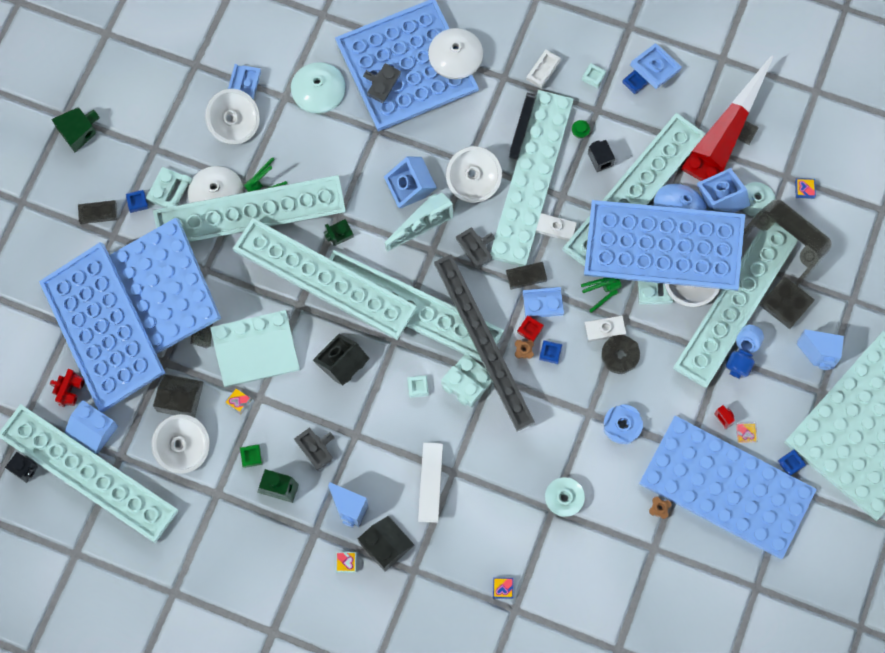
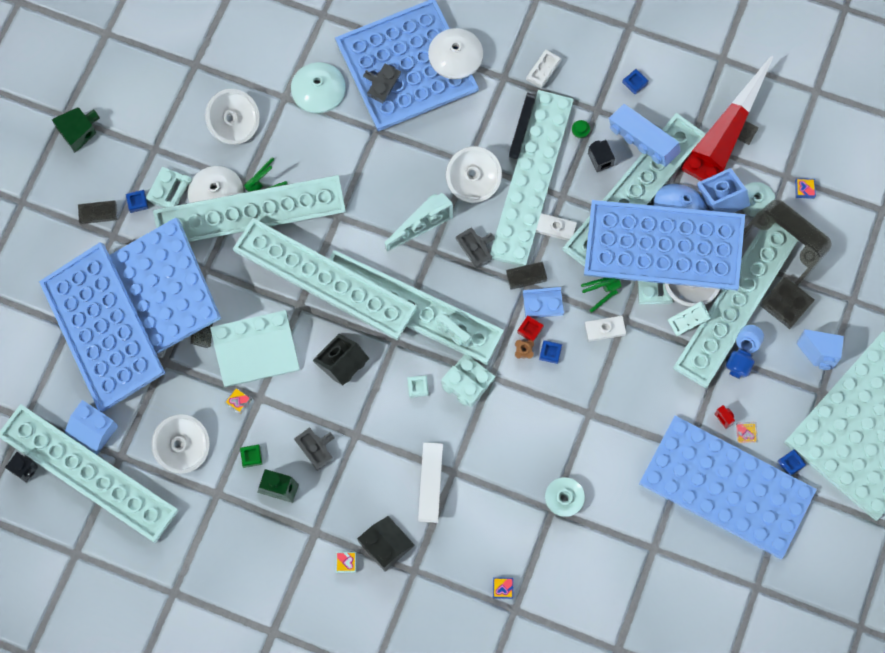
red hips [50,369,85,407] -> none
clear smoke slope [153,375,204,418] -> none
light blue plate [228,64,261,100] -> none
dark green bracket [323,219,354,246] -> none
light blue slope [328,482,369,528] -> none
light blue slope [384,156,437,208] -> none
dark grey plate [434,254,535,432] -> none
light aqua tile [582,63,607,88] -> none
clear smoke plate [601,335,640,374] -> none
light blue plate [603,404,643,444] -> none
light blue plate [630,43,682,89] -> none
medium nougat plate [649,497,671,519] -> none
none -> light aqua plate [436,312,471,348]
none -> light blue brick [609,104,681,167]
none -> light aqua plate [667,301,711,336]

